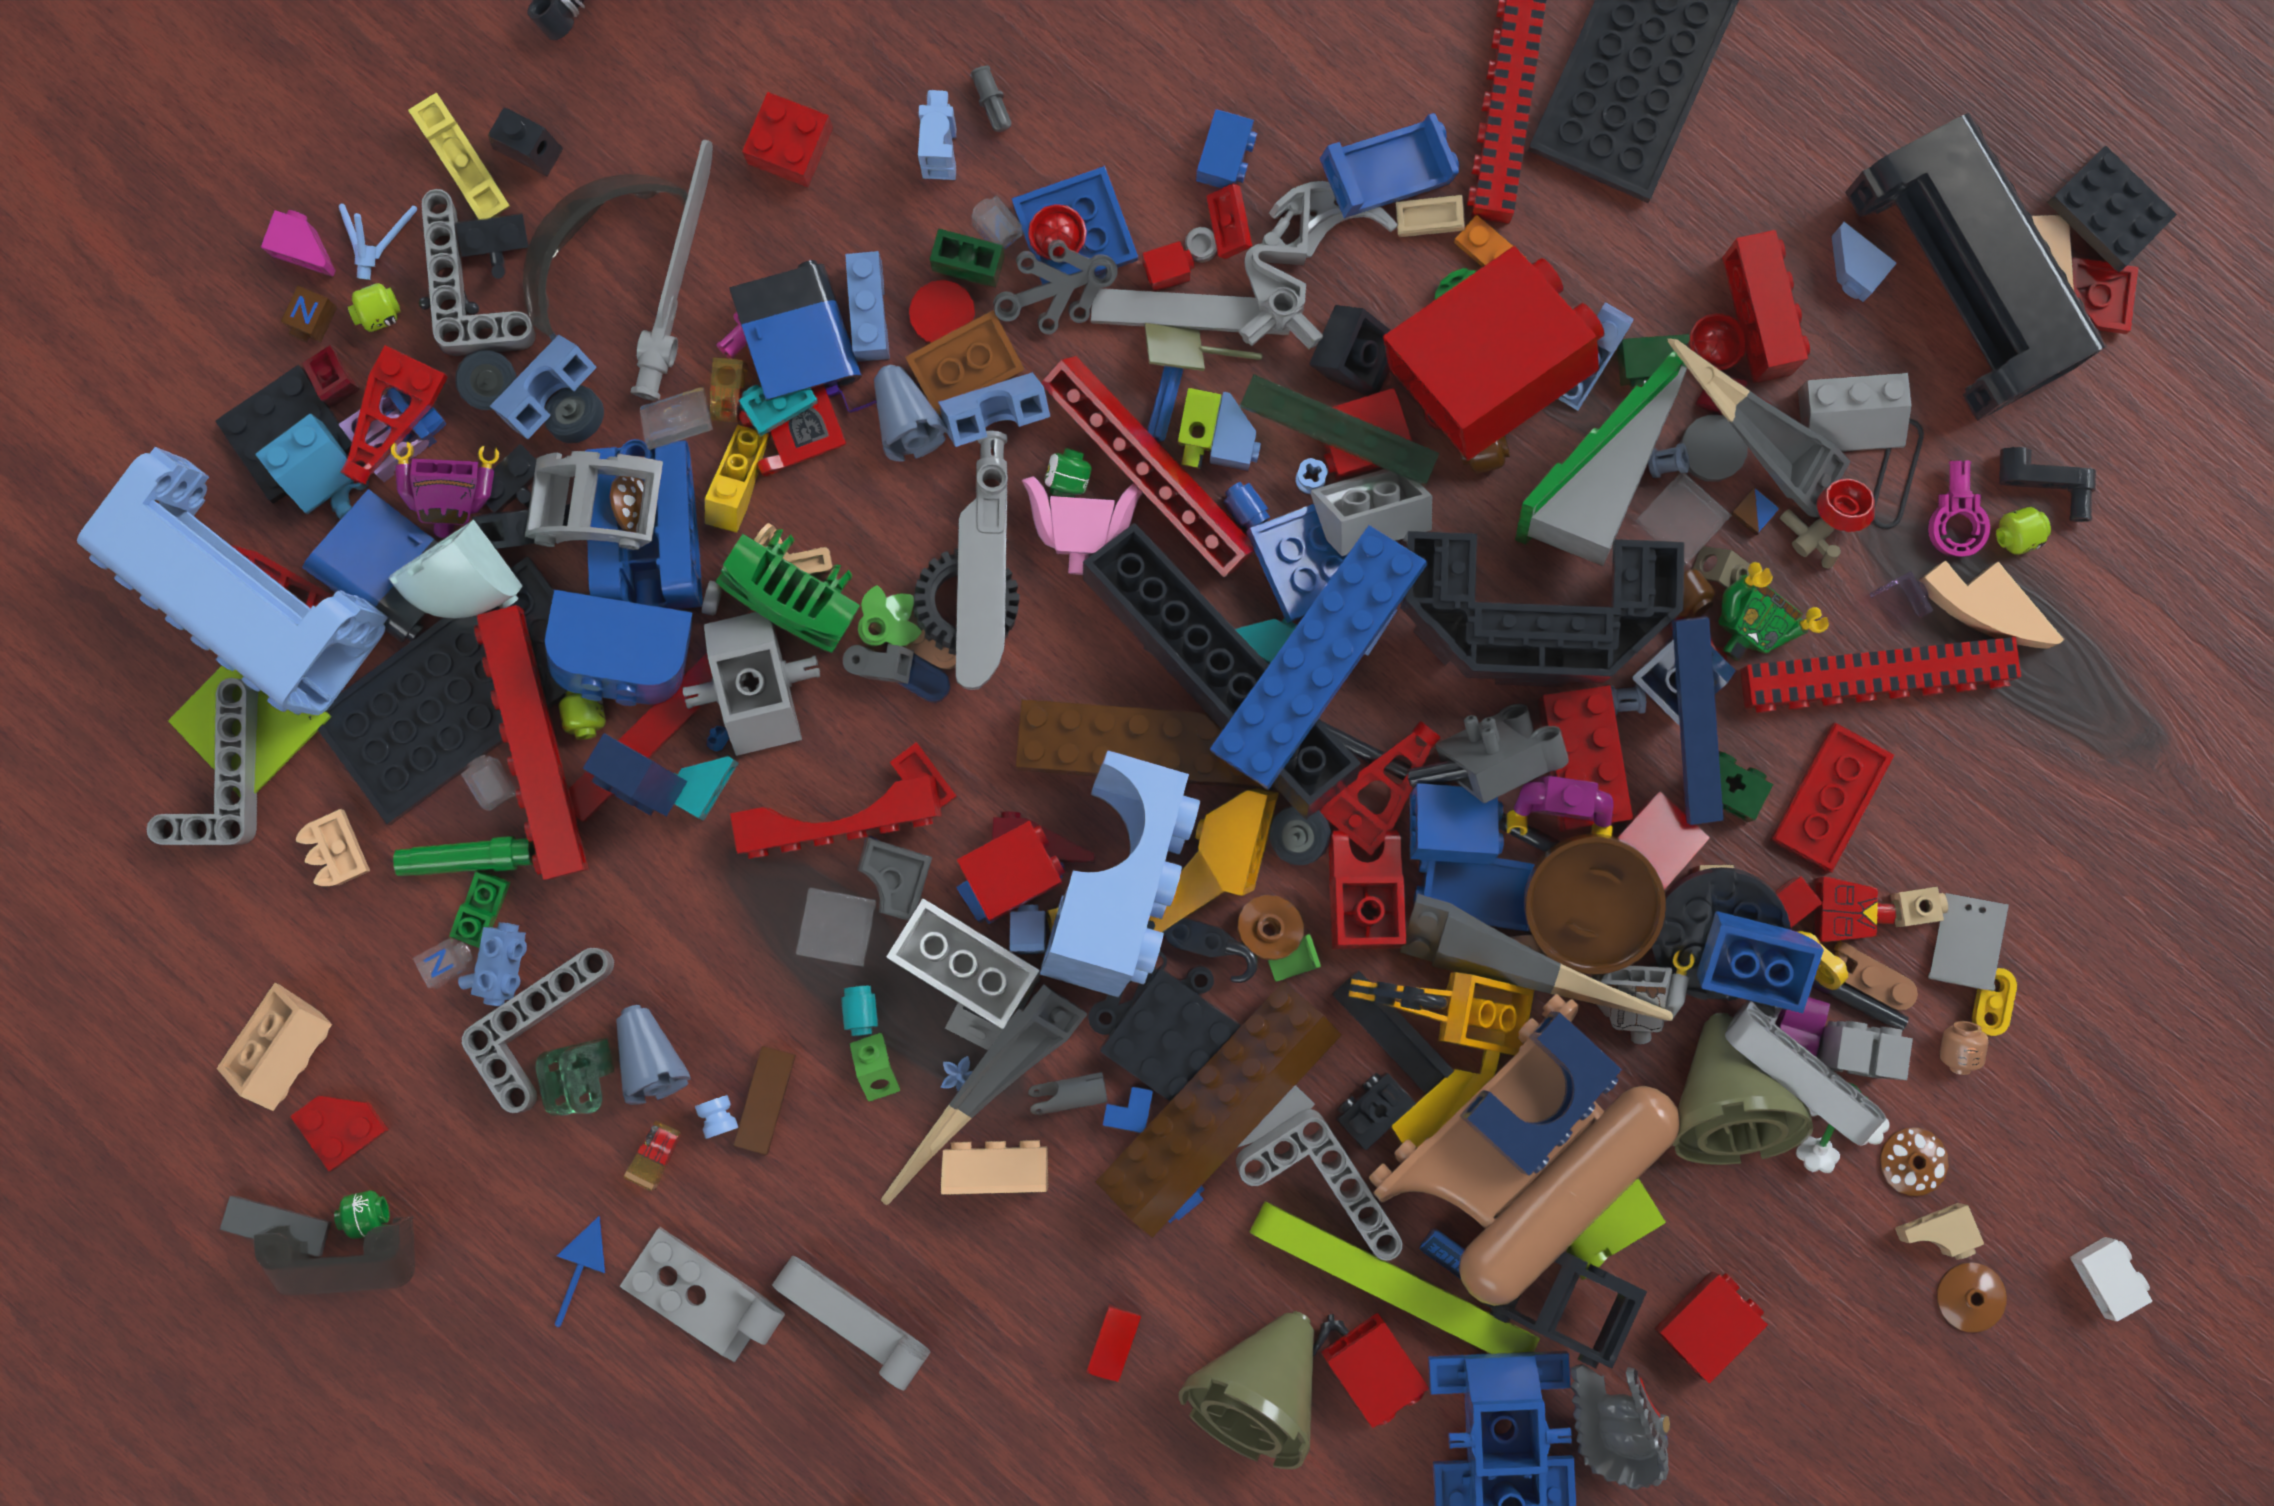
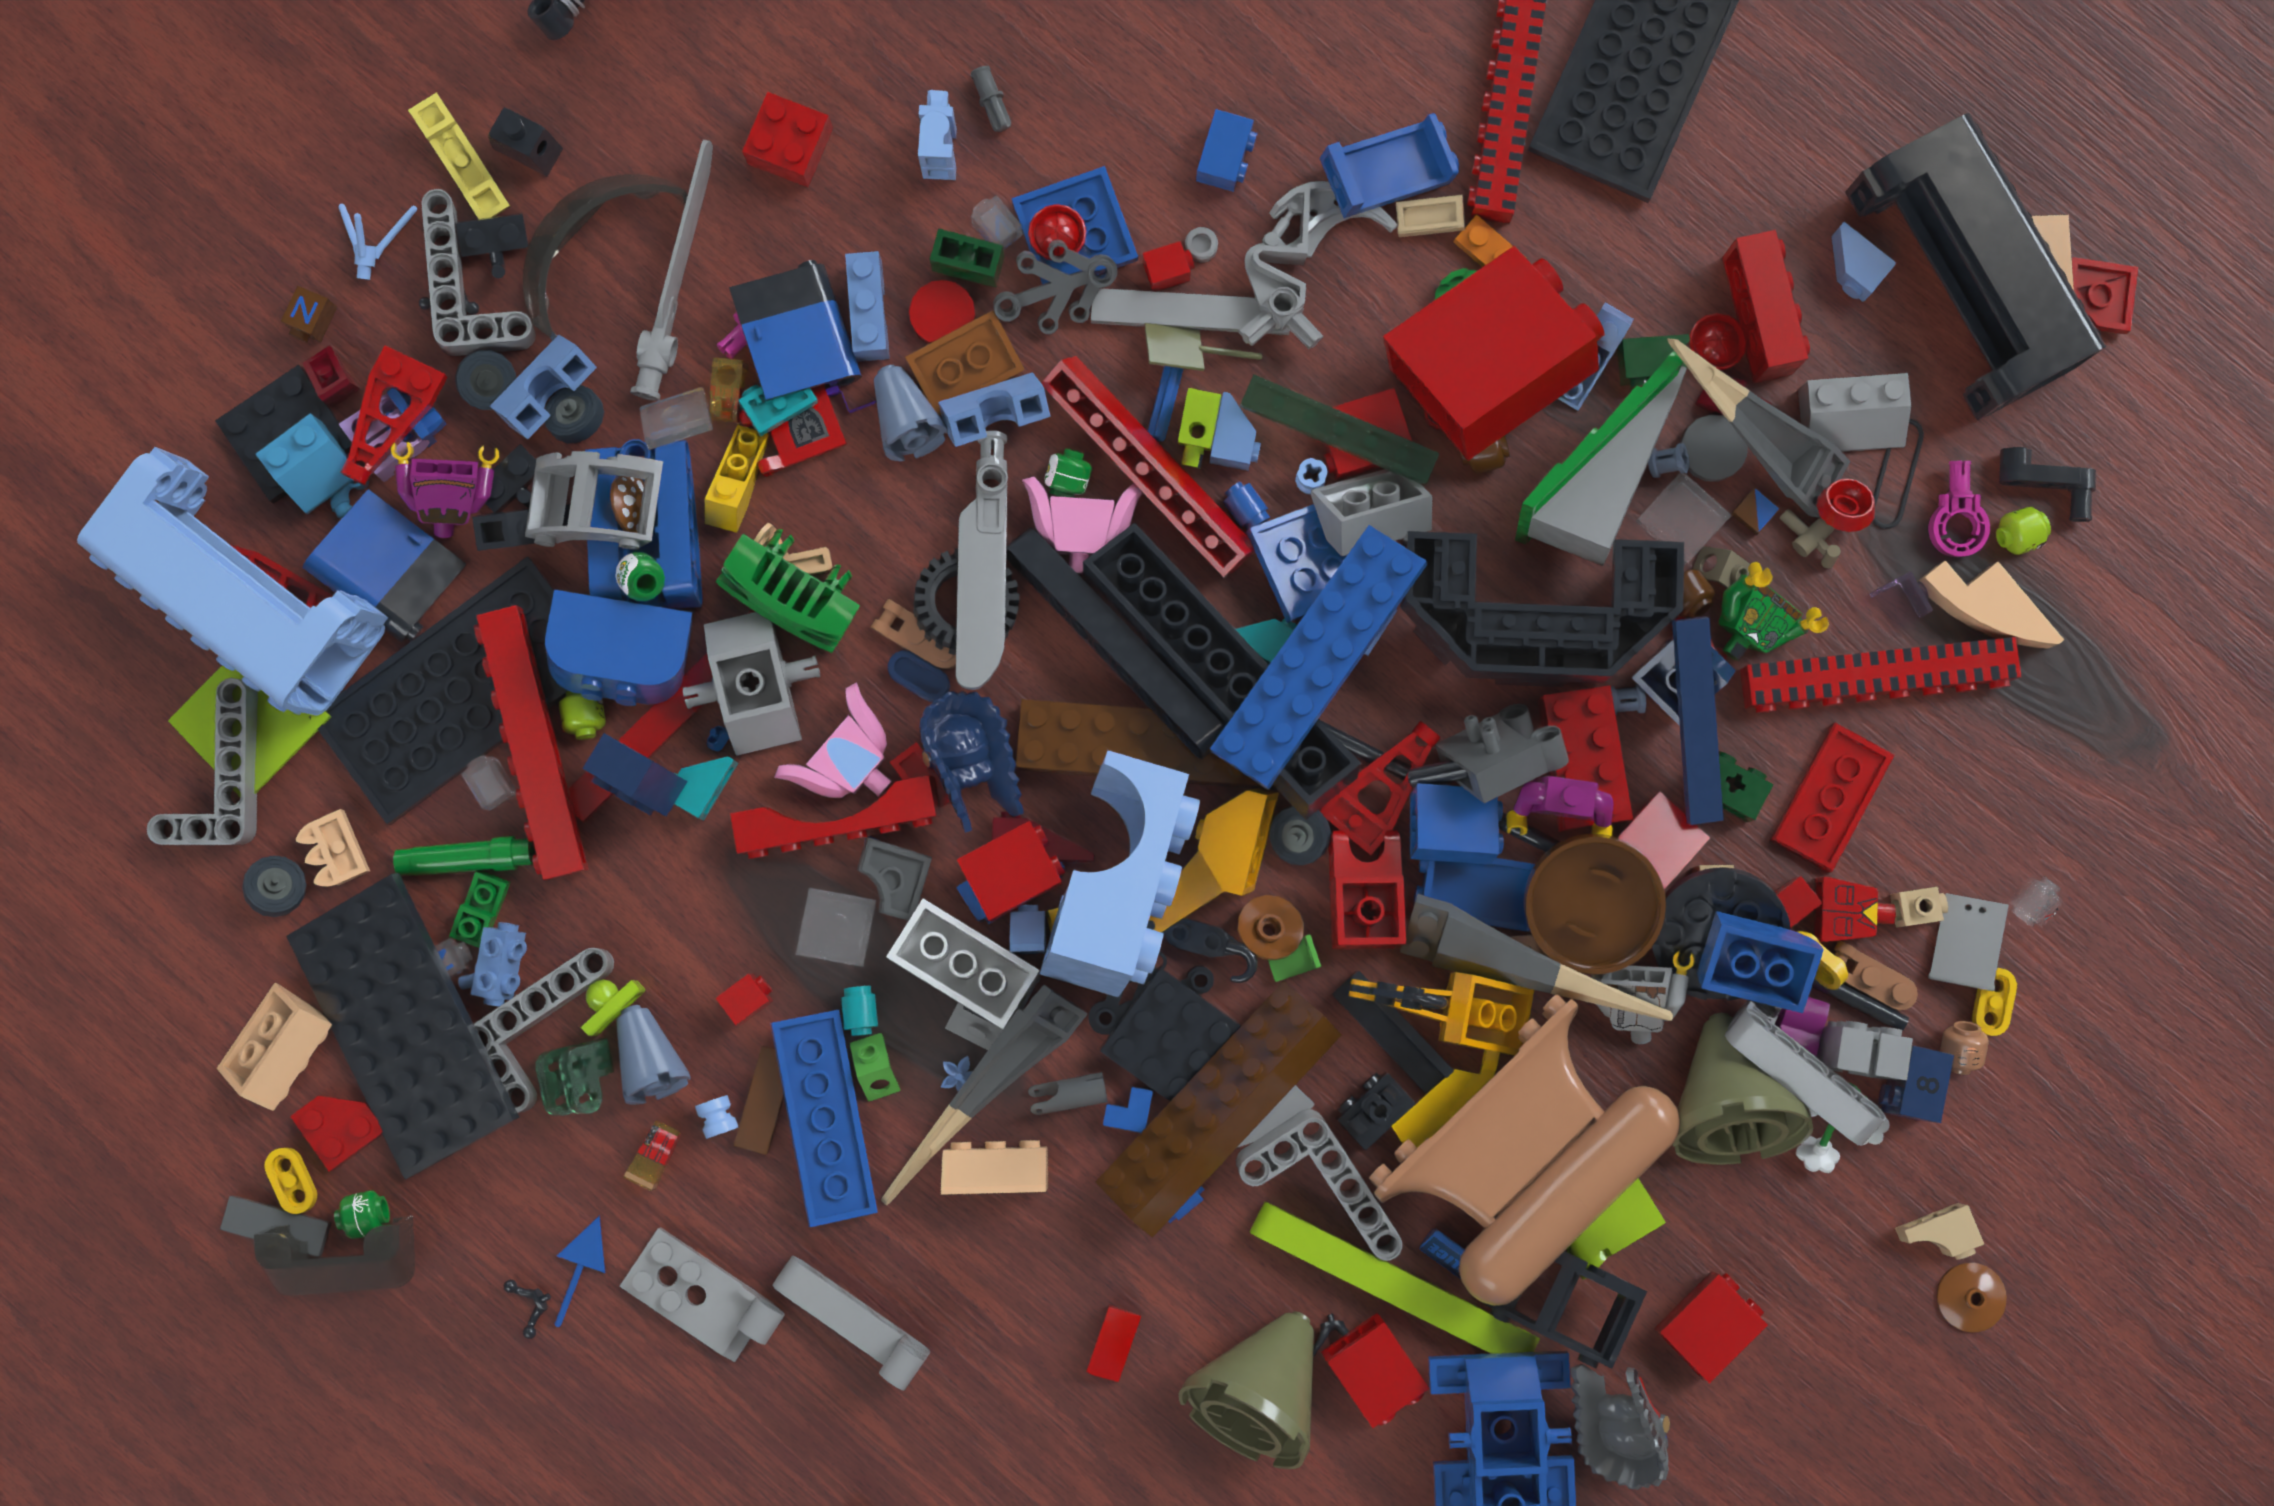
dark pink slope [261,210,336,277] -> none
lime head [348,283,401,332] -> none
light aqua brick [388,520,522,618] -> none
light grey tile [702,580,723,616] -> none
dark grey leg [843,644,914,684] -> none
bright green plate [858,585,922,646] -> none
red plate [1206,183,1252,259] -> none
black slope [1309,305,1391,396] -> none
dark blue arch [1460,1011,1622,1176] -> none
dark orange dish [1880,1128,1949,1196] -> none
black plate [2047,145,2177,273] -> none
white brick [2070,1237,2152,1322] -> none
none -> black wheel [242,856,307,917]
none -> yellow plate [265,1148,317,1214]
none -> black plate [286,873,520,1179]
none -> black piece [503,1279,551,1339]
none -> lime tile [581,979,645,1036]
none -> green head [615,552,665,601]
none -> red brick [716,973,773,1026]
none -> blue plate [770,1010,878,1227]
none -> bright pink torso [774,682,891,798]
none -> dark blue piece [919,691,1024,832]
none -> black beam [1006,528,1225,759]
none -> dark blue brick [1878,1046,1954,1123]
none -> clear head [2010,876,2063,927]

